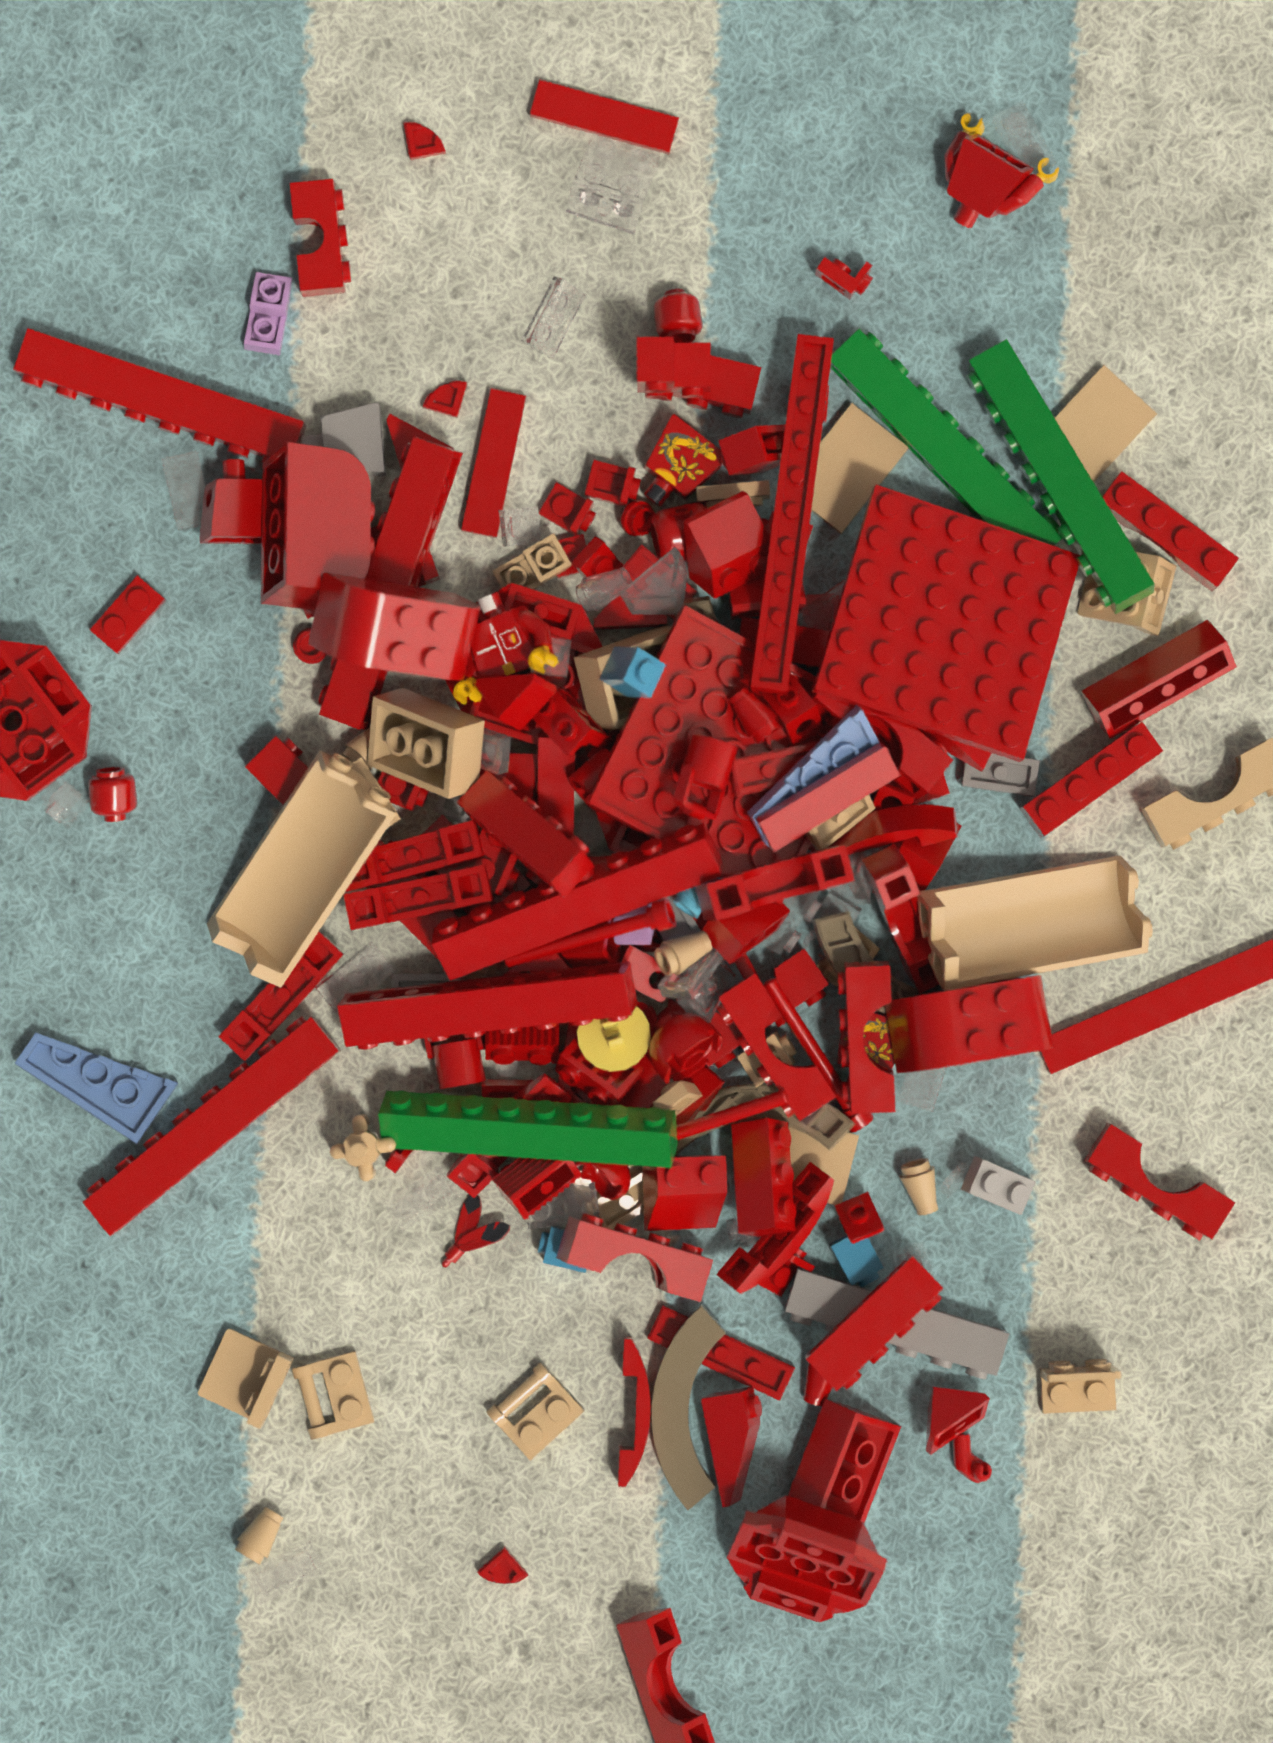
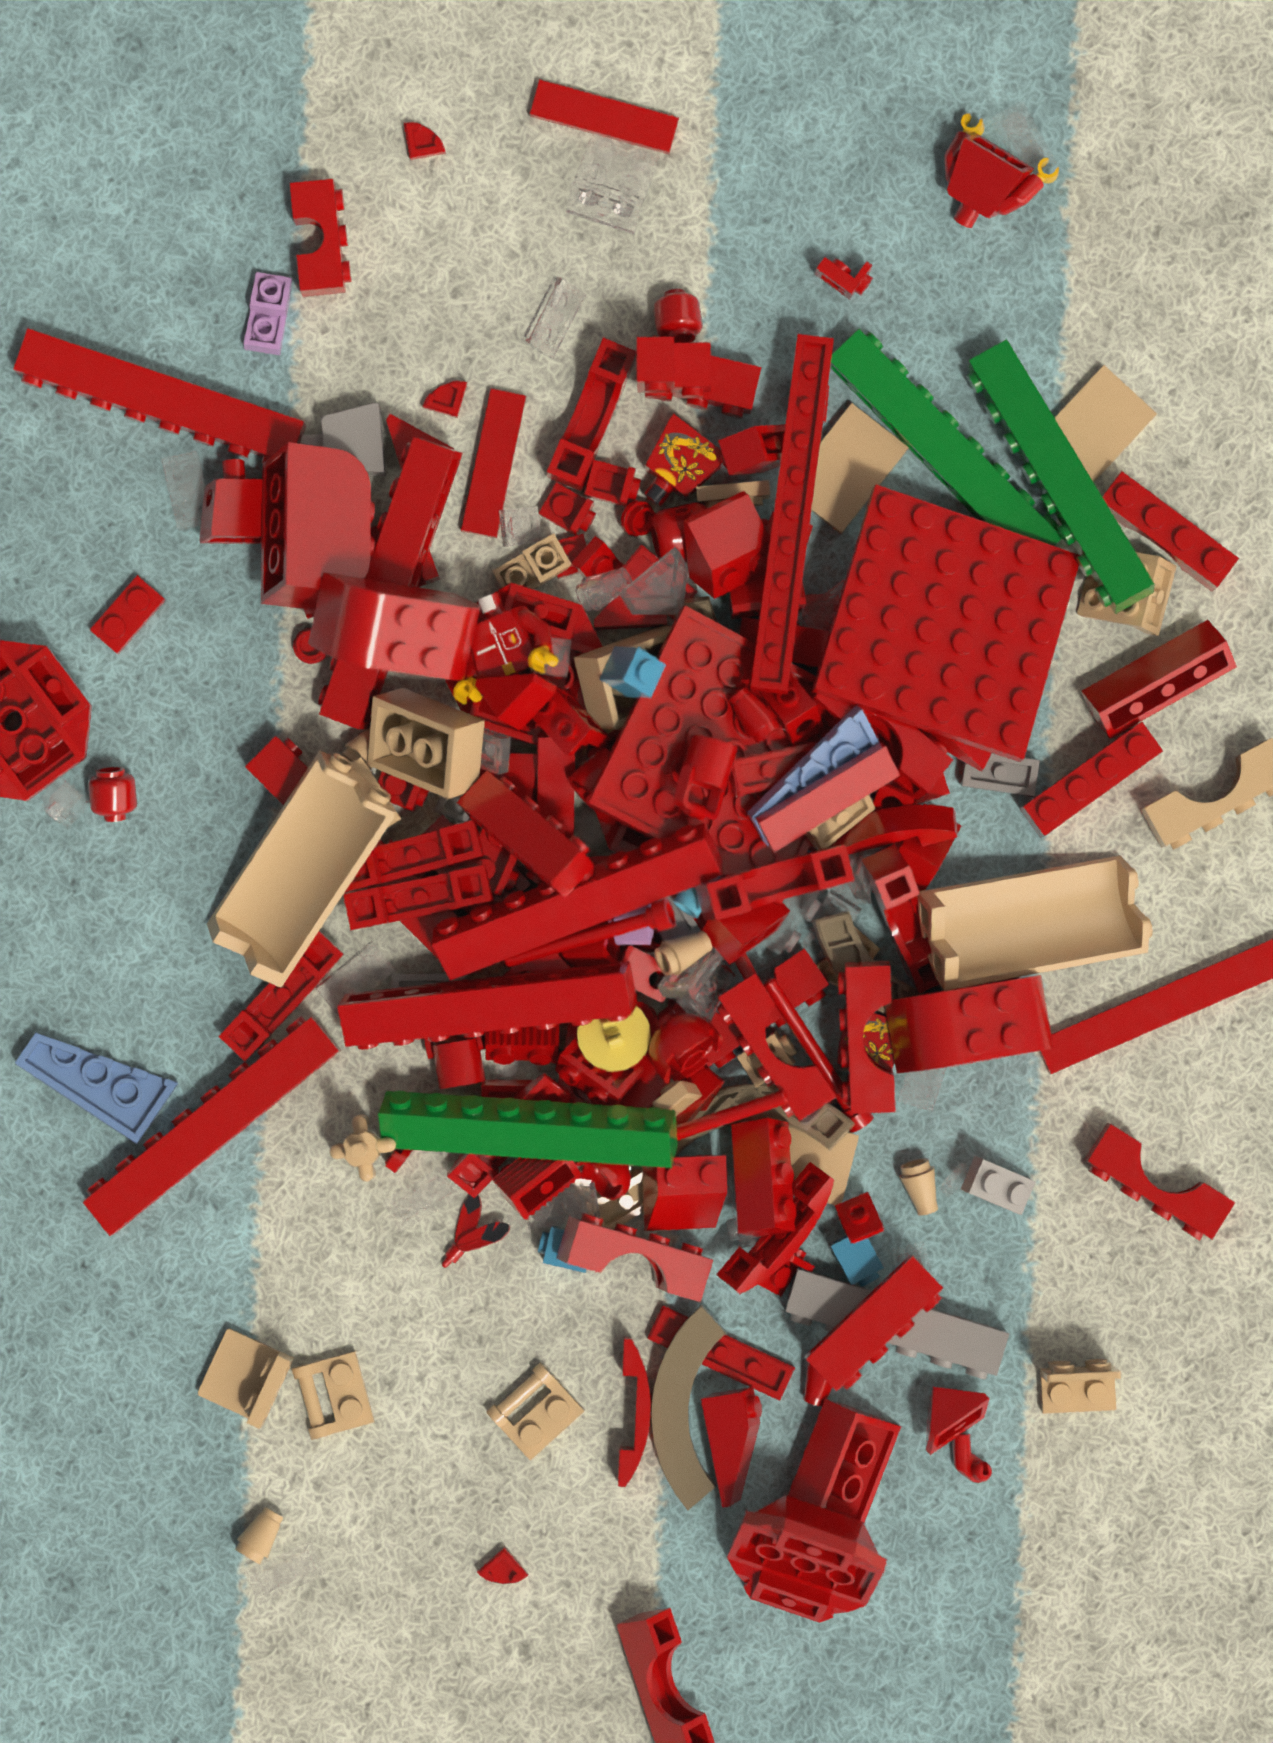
none -> red arch [547,337,637,491]

